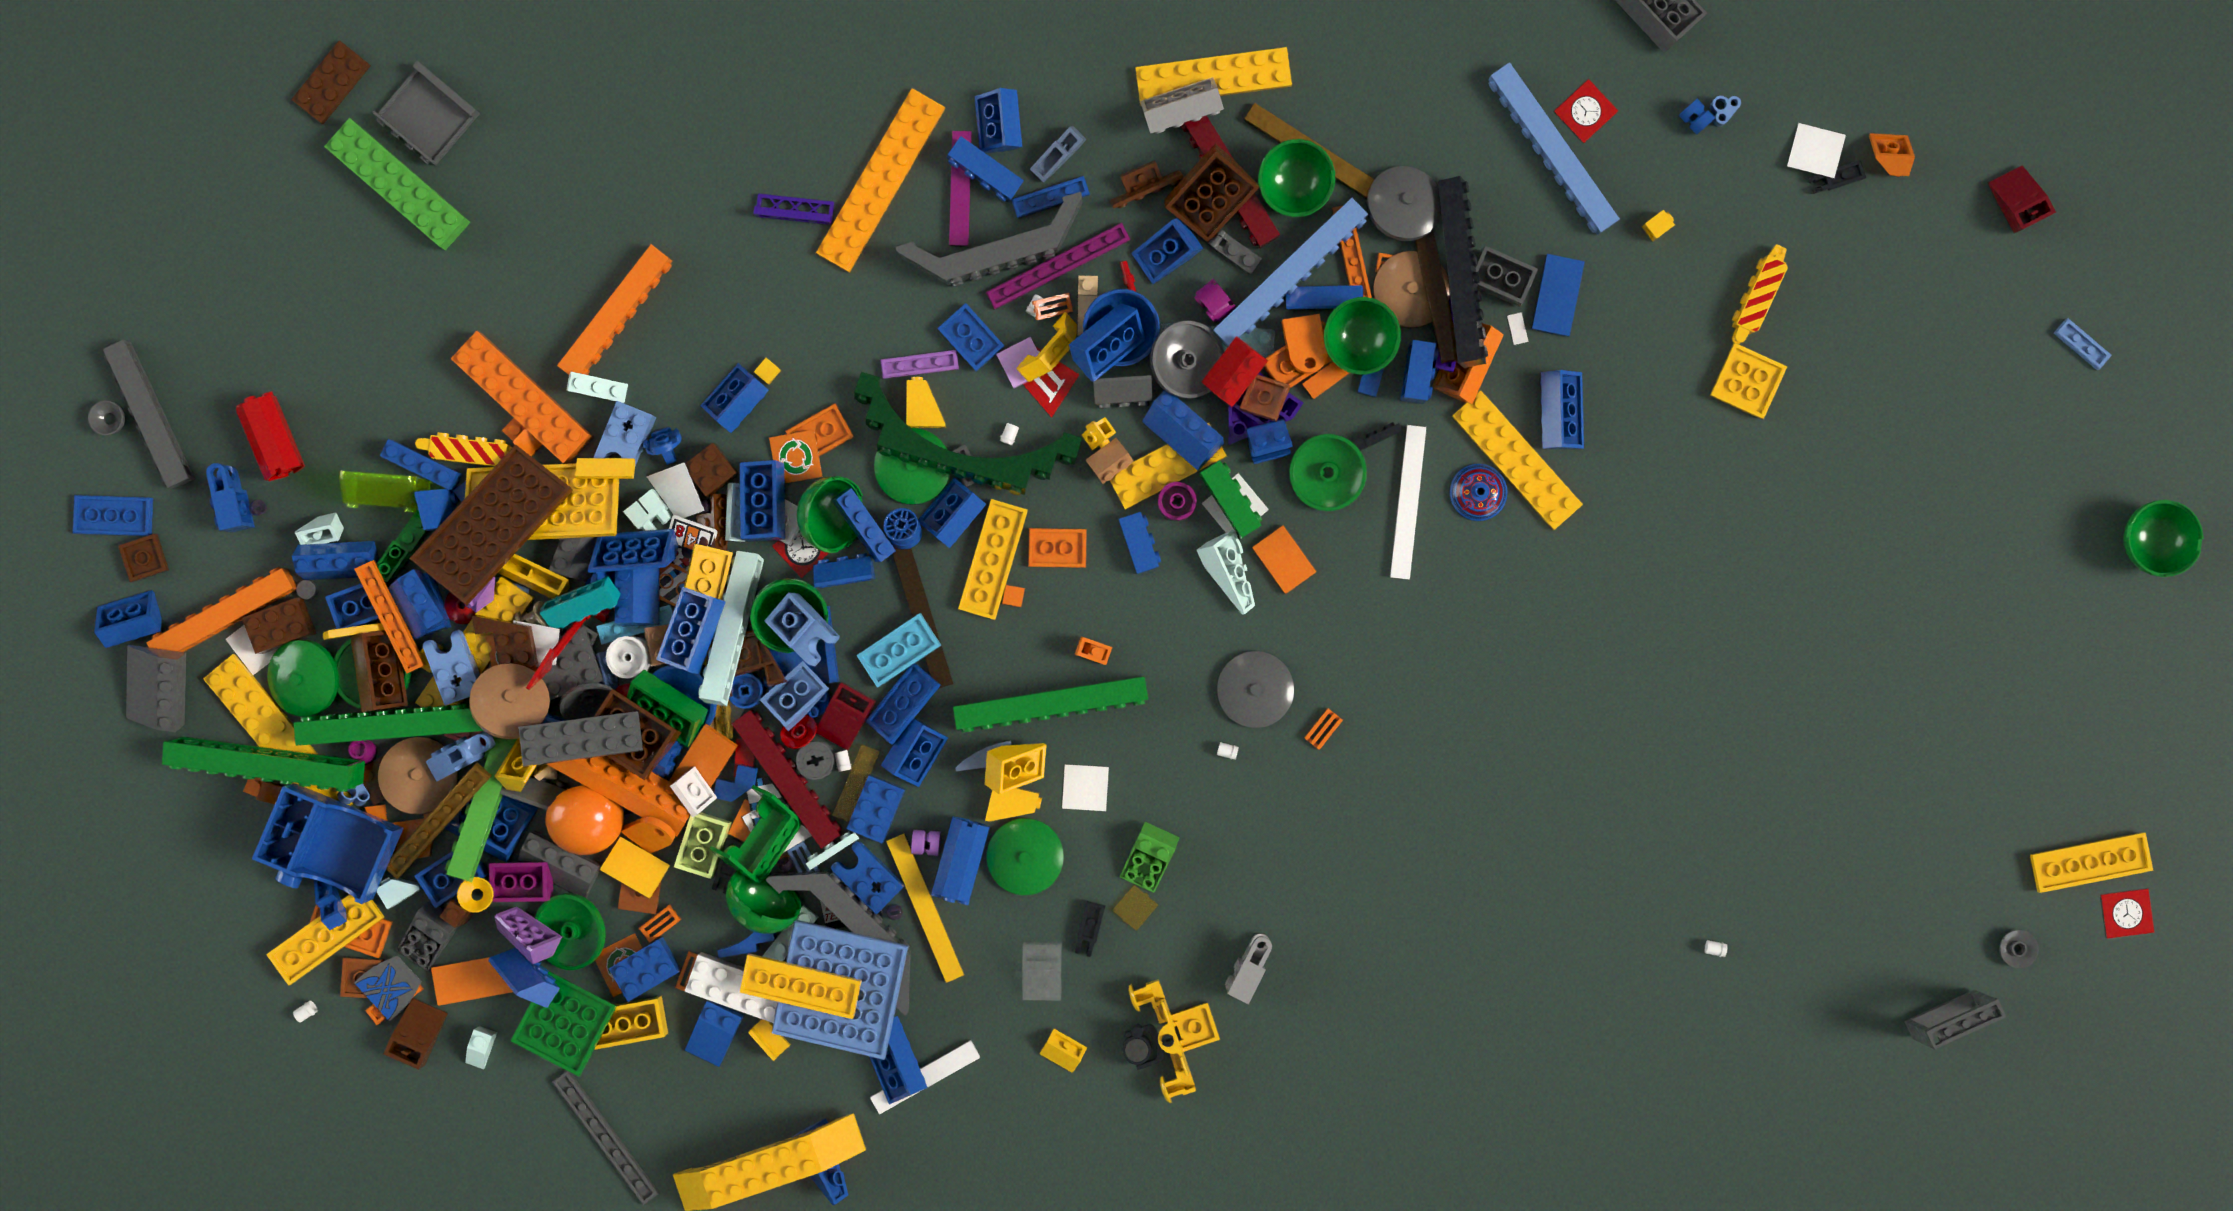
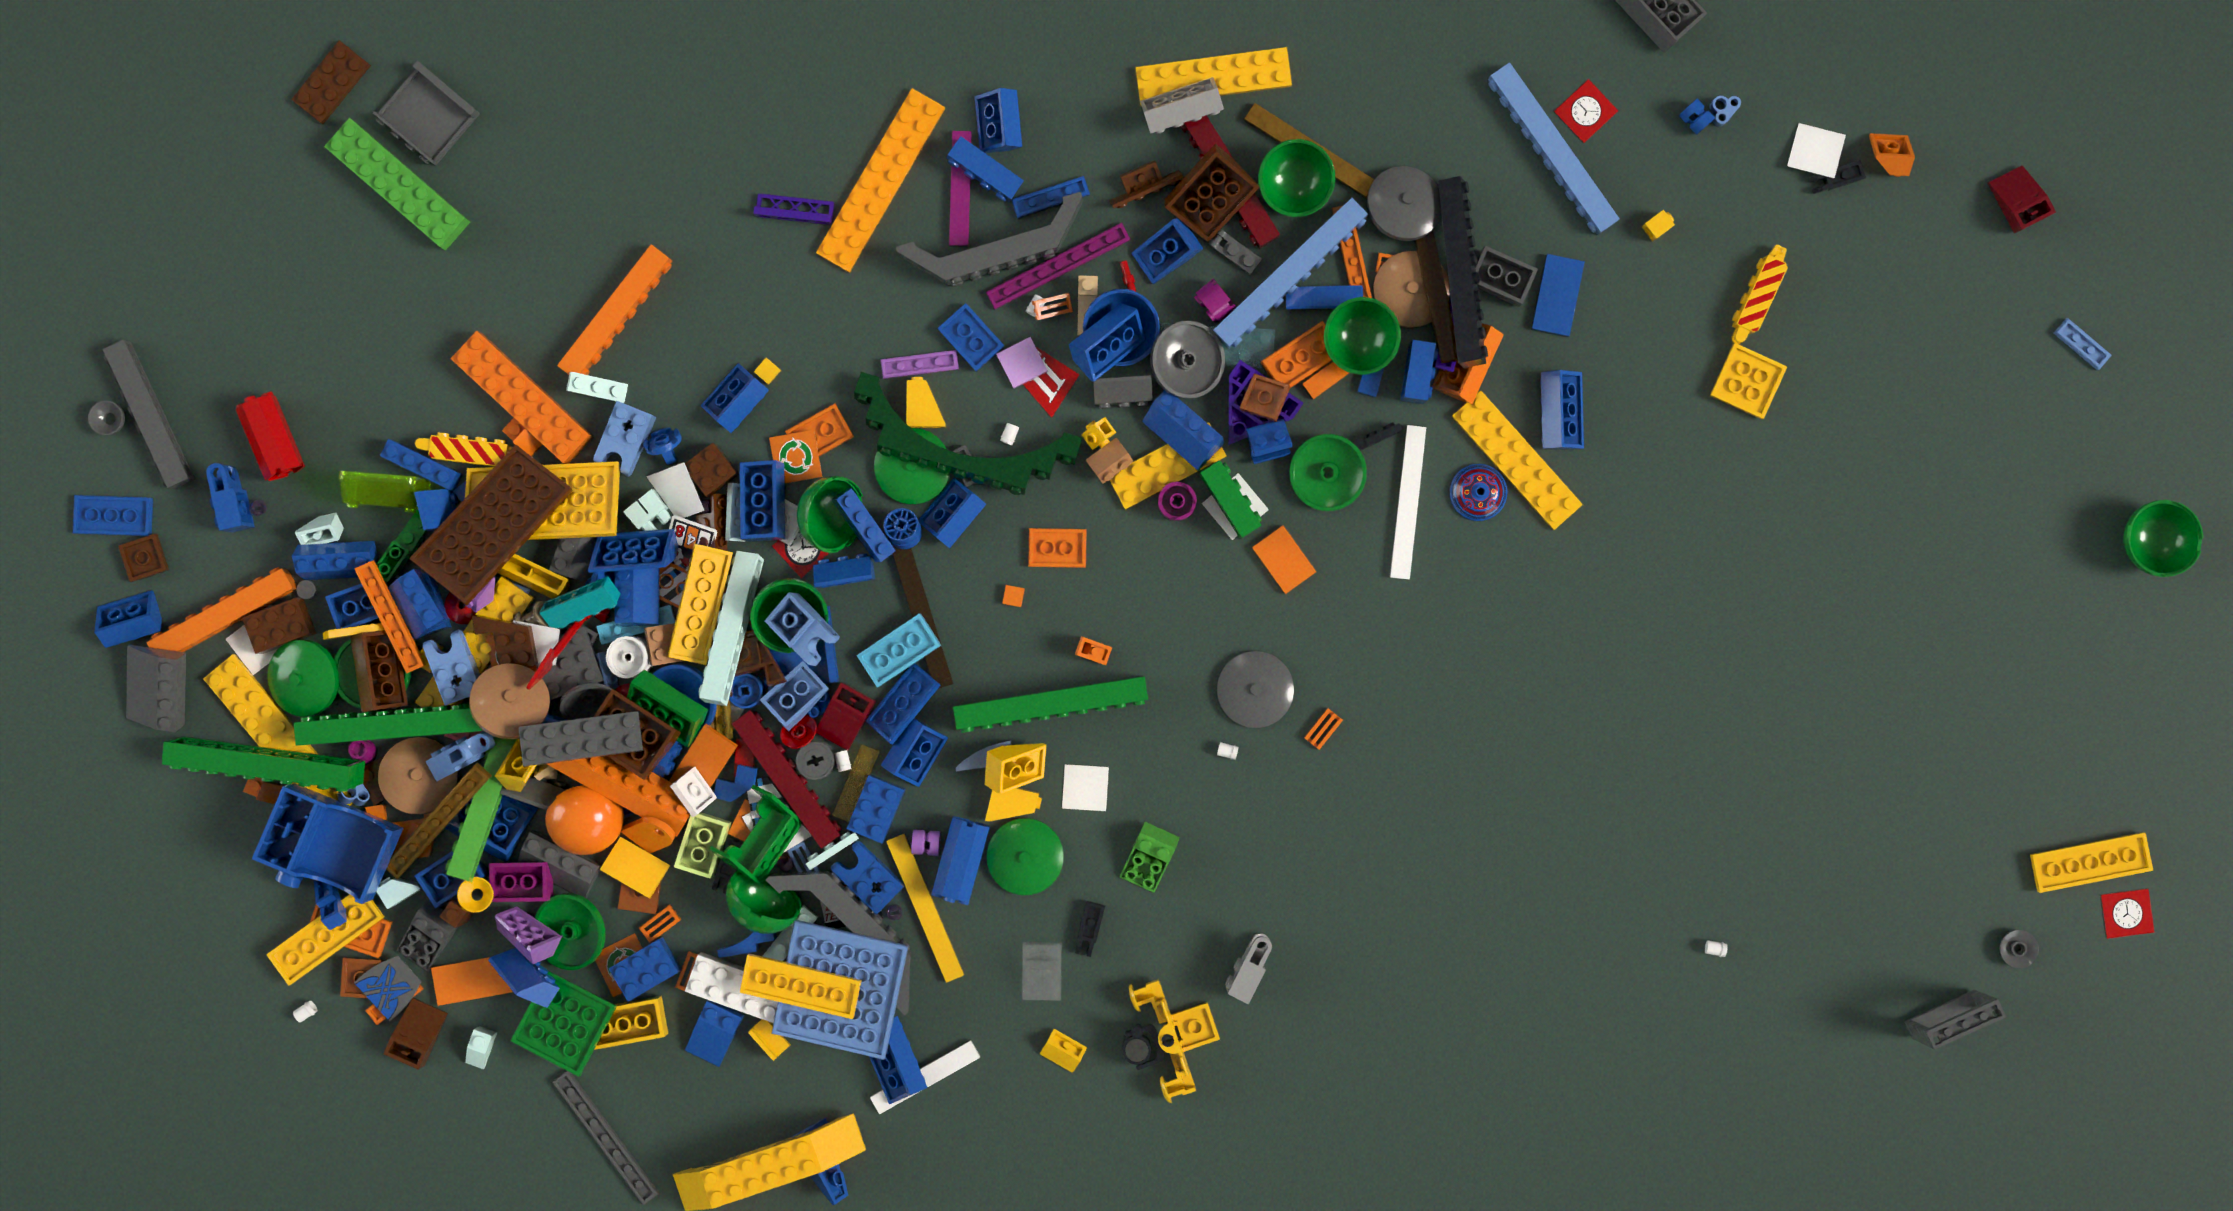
yellow tile [575,458,636,479] -> none
blue slope [656,587,725,675] -> none
yellow plate [958,499,1028,620] -> none
yellow slope [1016,312,1078,382] -> none
sand blue slope [1030,126,1087,182] -> none
clear yellow piece [1113,885,1158,931] -> none
blue brick [1119,512,1161,574] -> none
light aqua wedge [1197,530,1255,615] -> none
red slope [1201,336,1268,407] -> none
orange tile [1281,314,1327,374] -> none
white sticker [1507,312,1528,345] -> none

